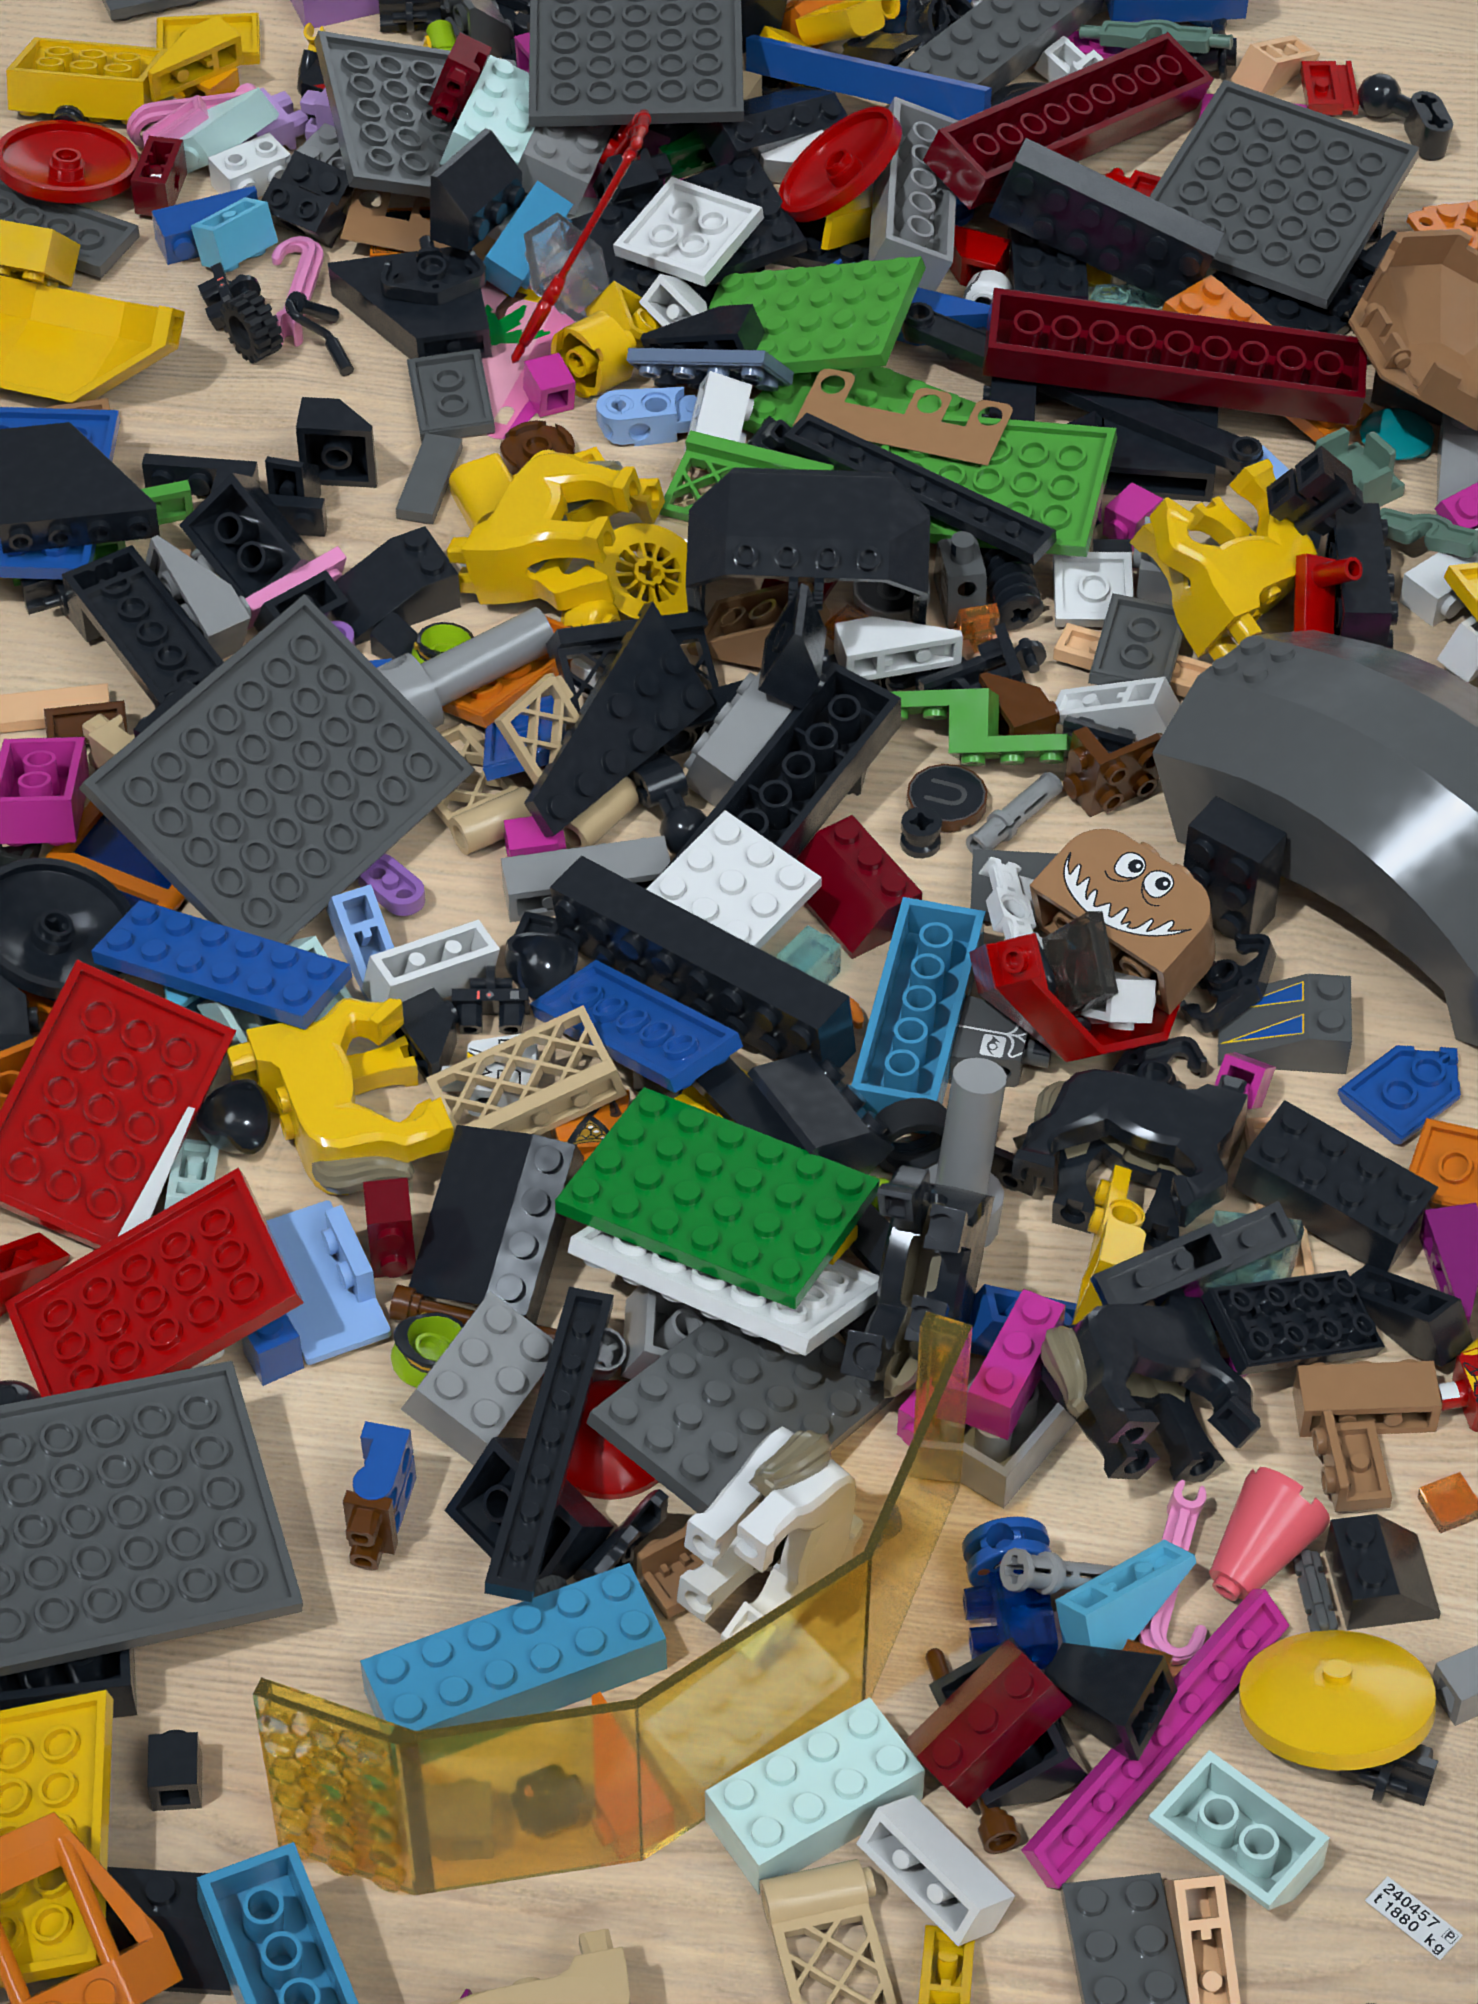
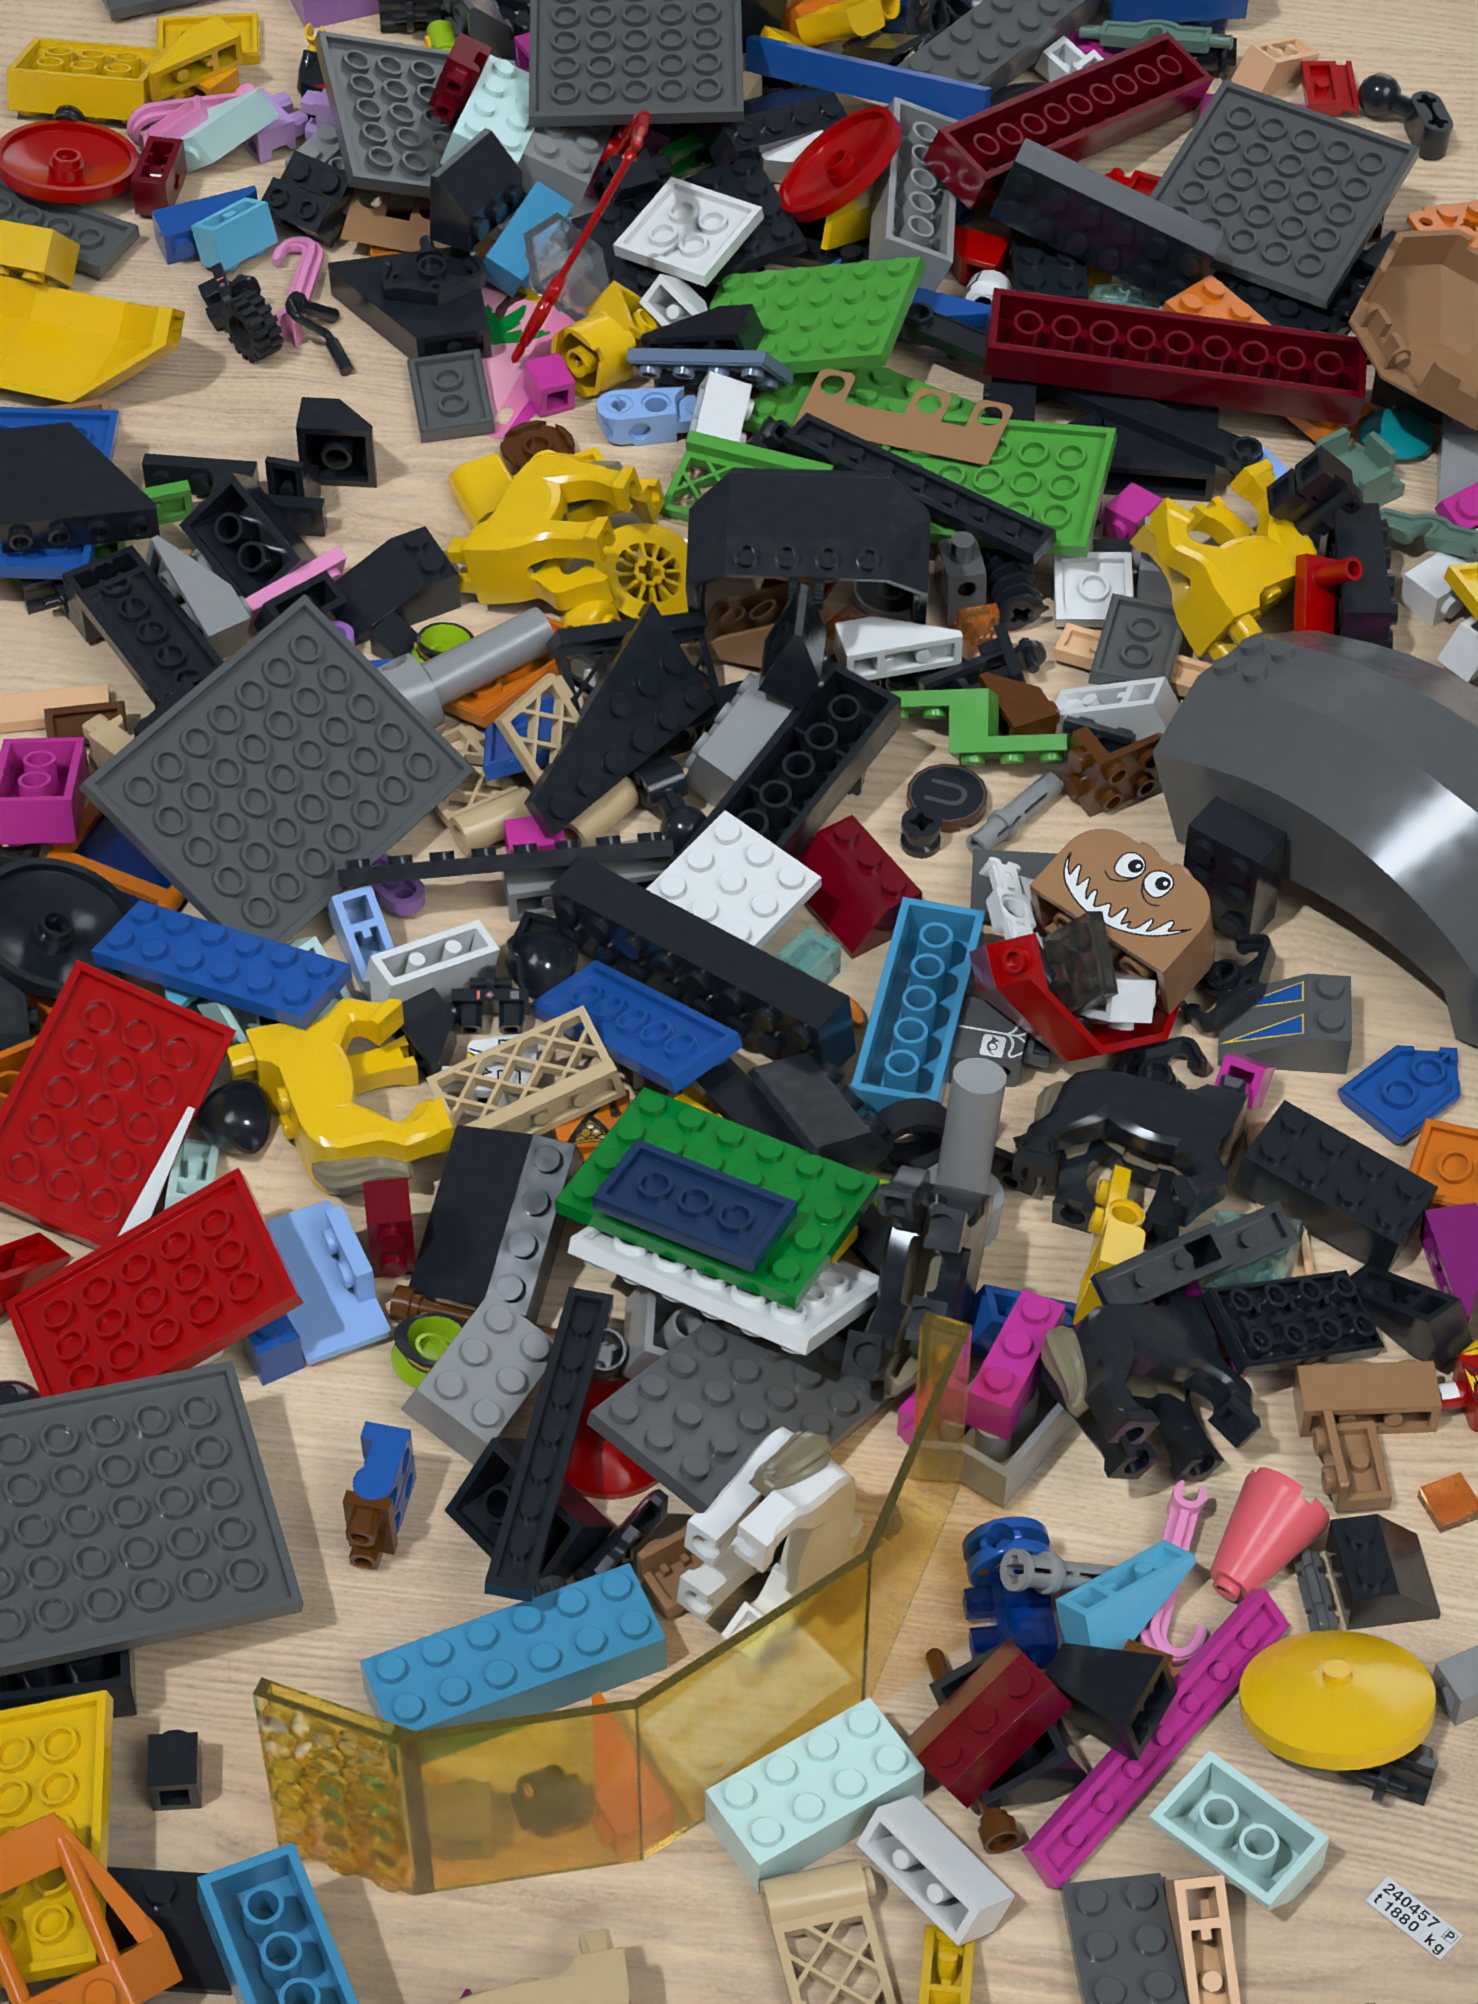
white brick [208,133,291,197] -> none
dark grey tile [396,433,463,524] -> none
none -> black plate [337,831,674,887]
none -> dark blue plate [593,1139,798,1273]

